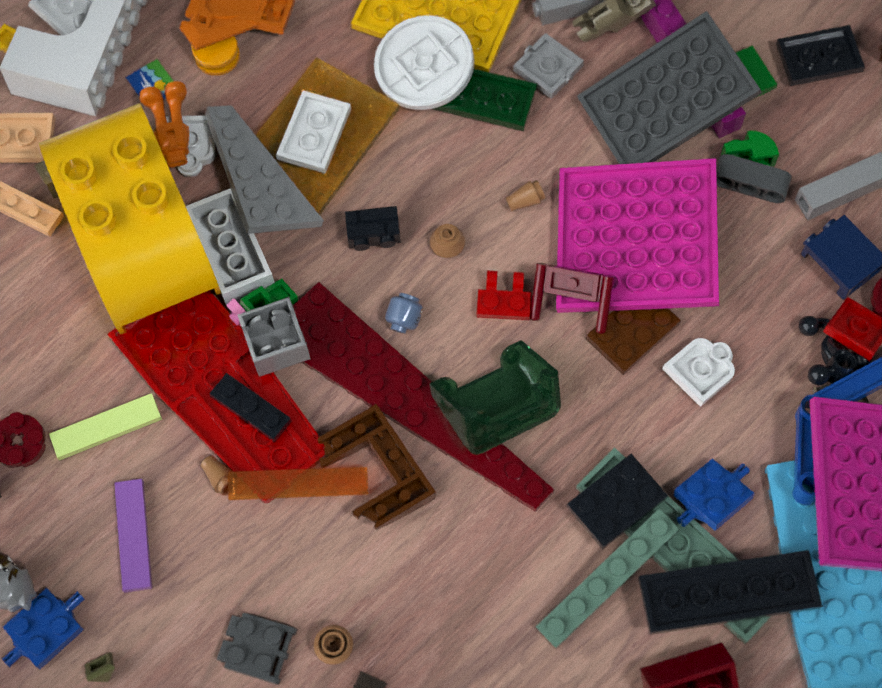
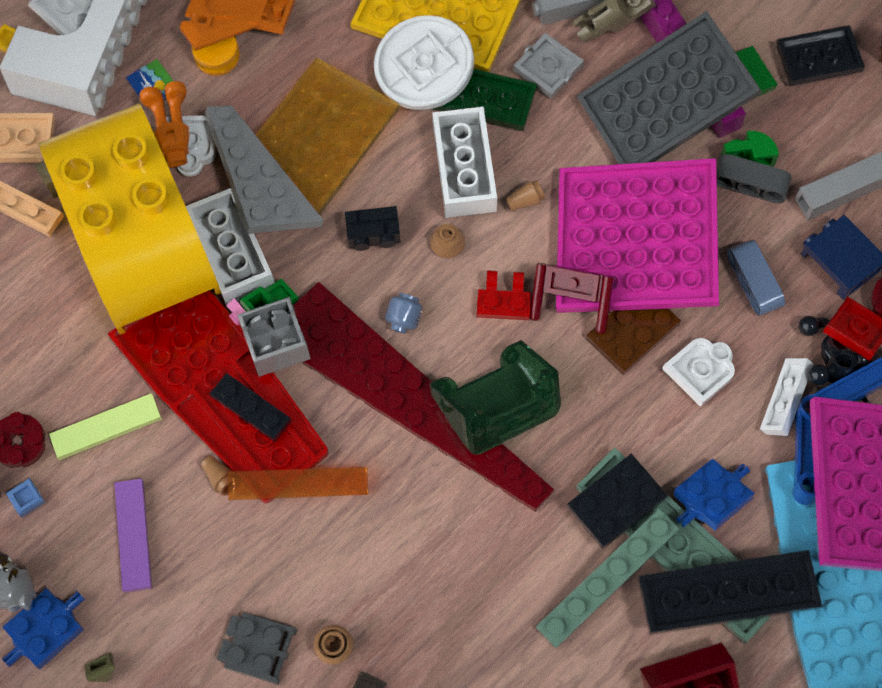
white plate [276,91,351,173] -> none
reddish brown wedge [318,404,436,530] -> none
none -> medium blue tile [6,478,45,518]
none -> white brick [433,107,497,218]
none -> sand blue beam [727,240,785,316]
none -> white plate [760,358,813,436]

